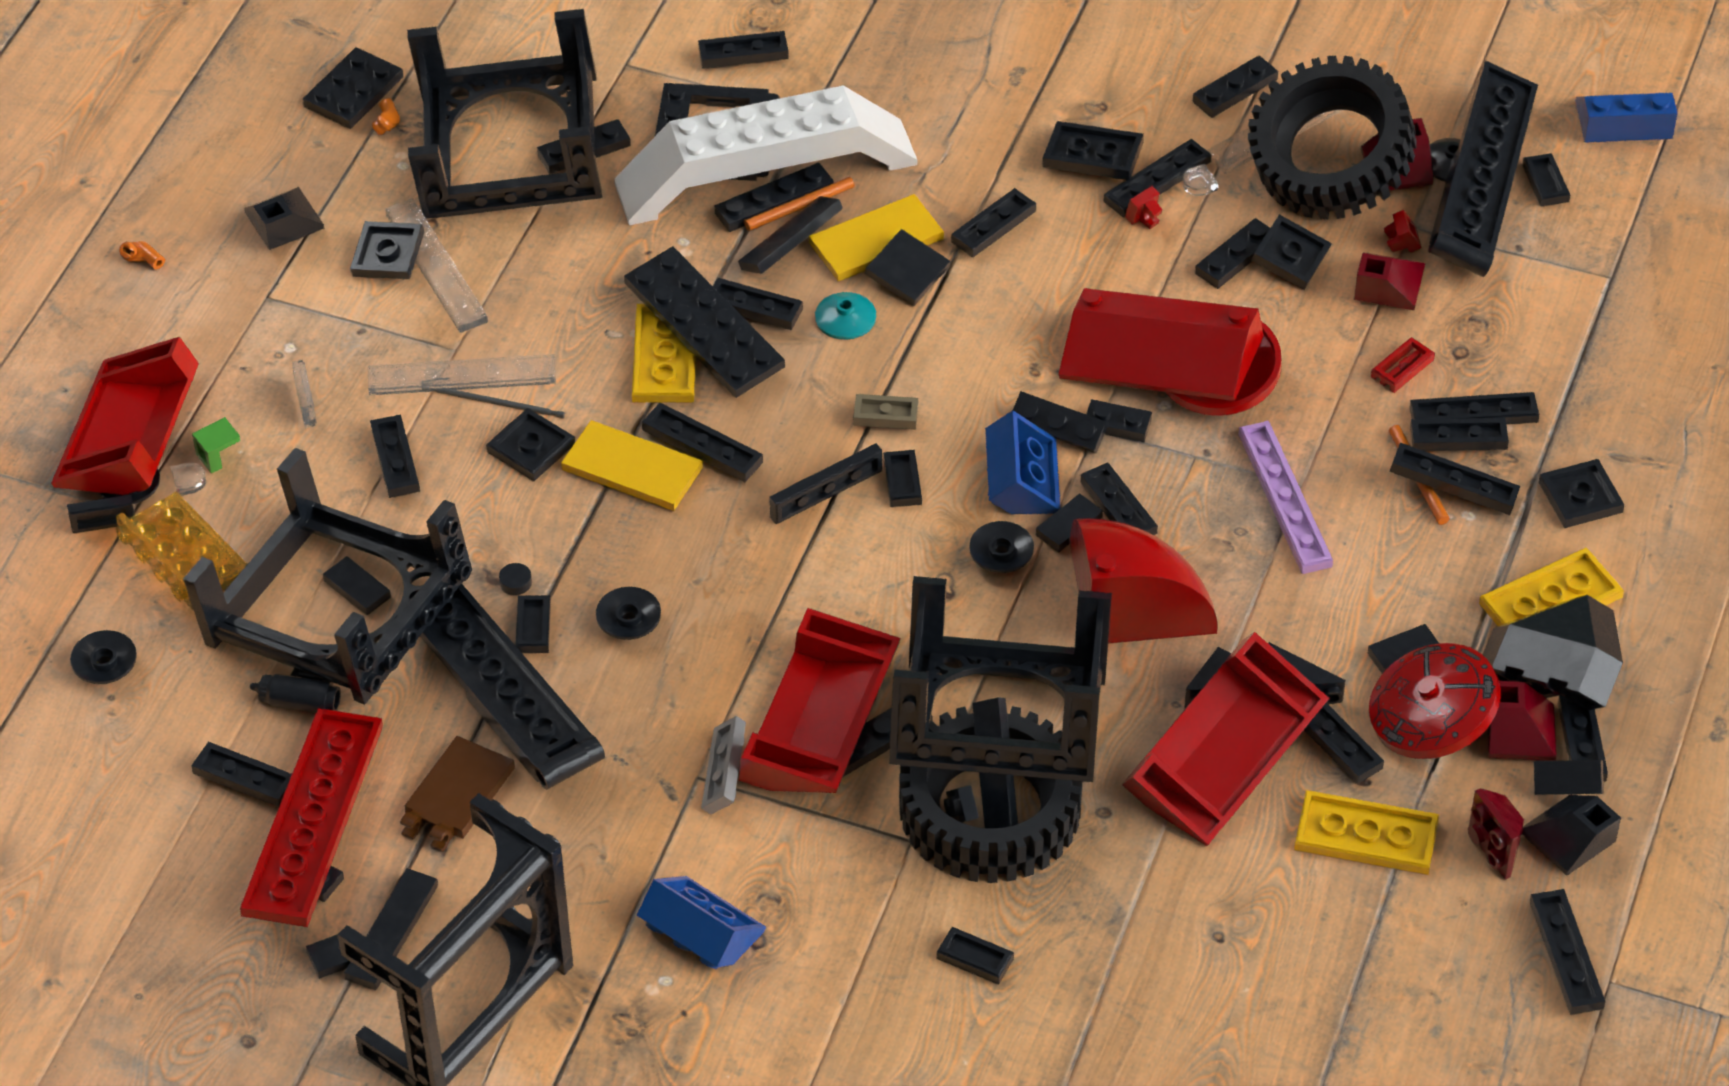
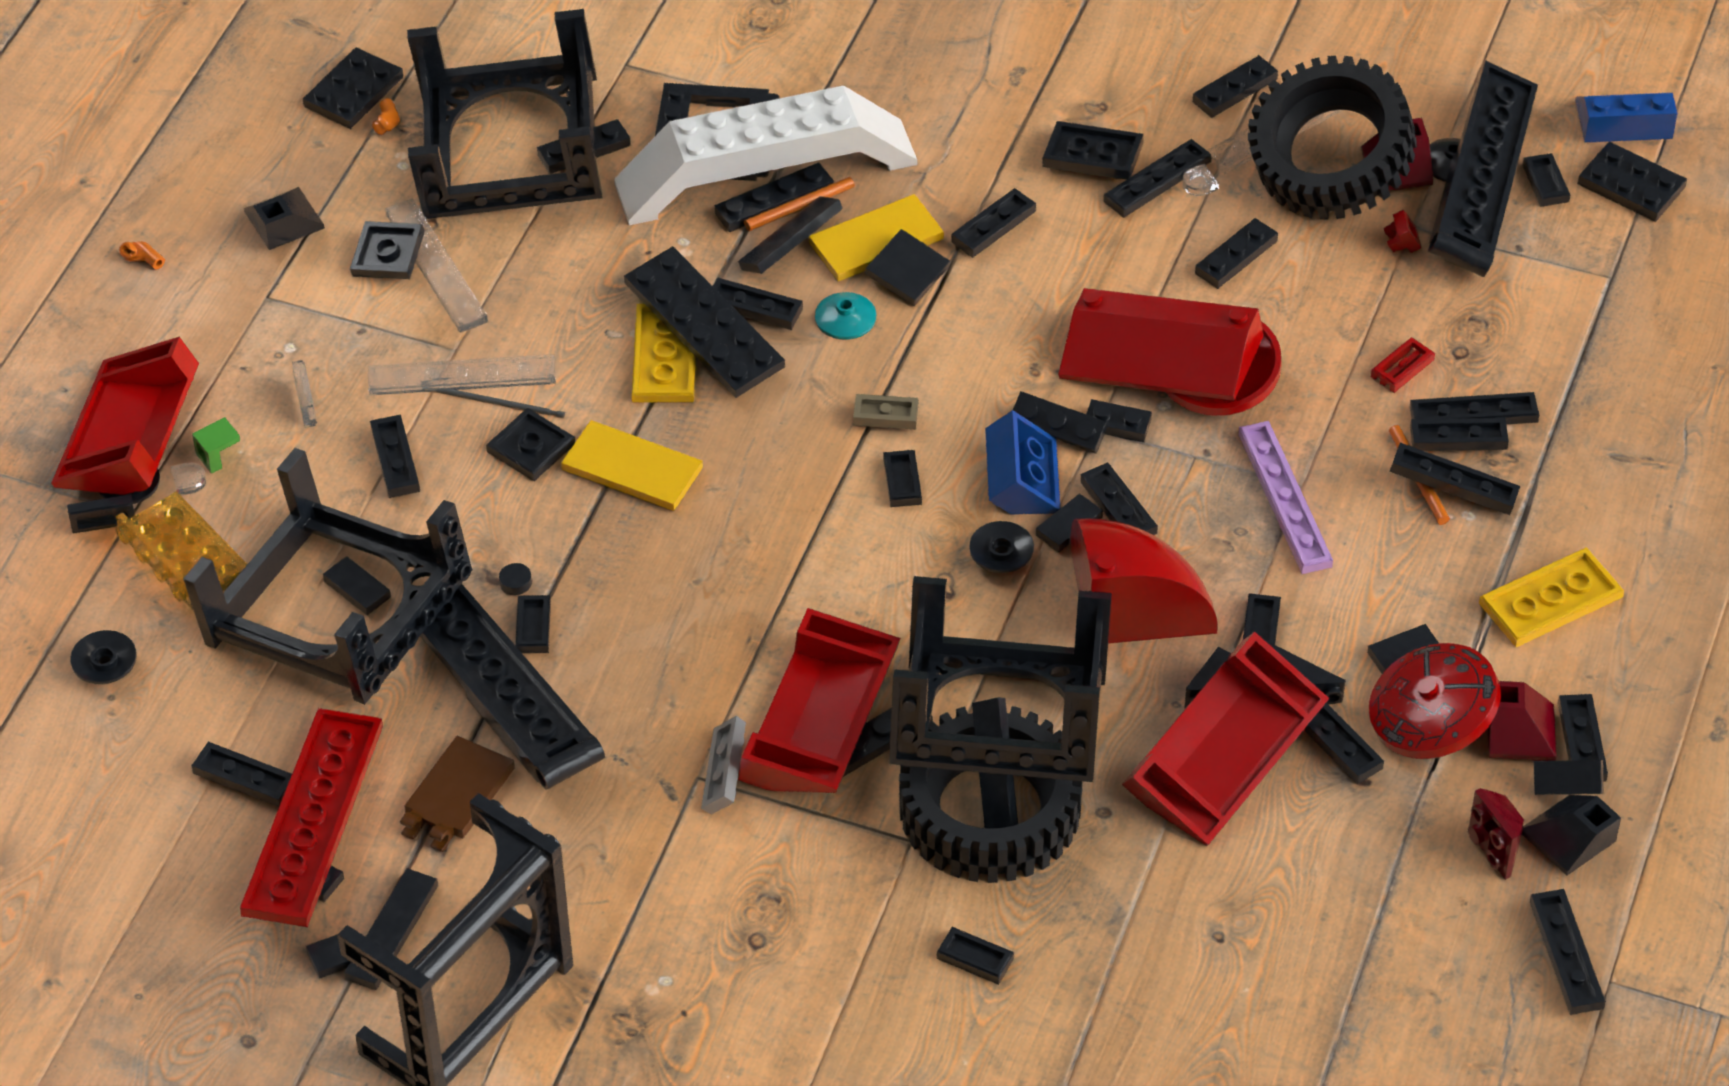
black piece [249,668,341,713] -> none
black dish [596,587,661,640] -> none
blue slope [637,876,766,969] -> none
black plate [642,402,763,482] -> none
black plate [698,31,789,69] -> none
black tile [769,443,882,524] -> none
black plate [943,785,979,823] -> none
red tile [1125,186,1163,229] -> none
black tile [1251,214,1332,290] -> none
yellow tile [1294,790,1440,875] -> none
dark red slope [1354,252,1425,311] -> none
panel [1483,595,1623,711] -> none
black tile [1539,459,1625,528] -> none
none -> black tile [1243,593,1281,645]
none -> black plate [1578,141,1687,222]

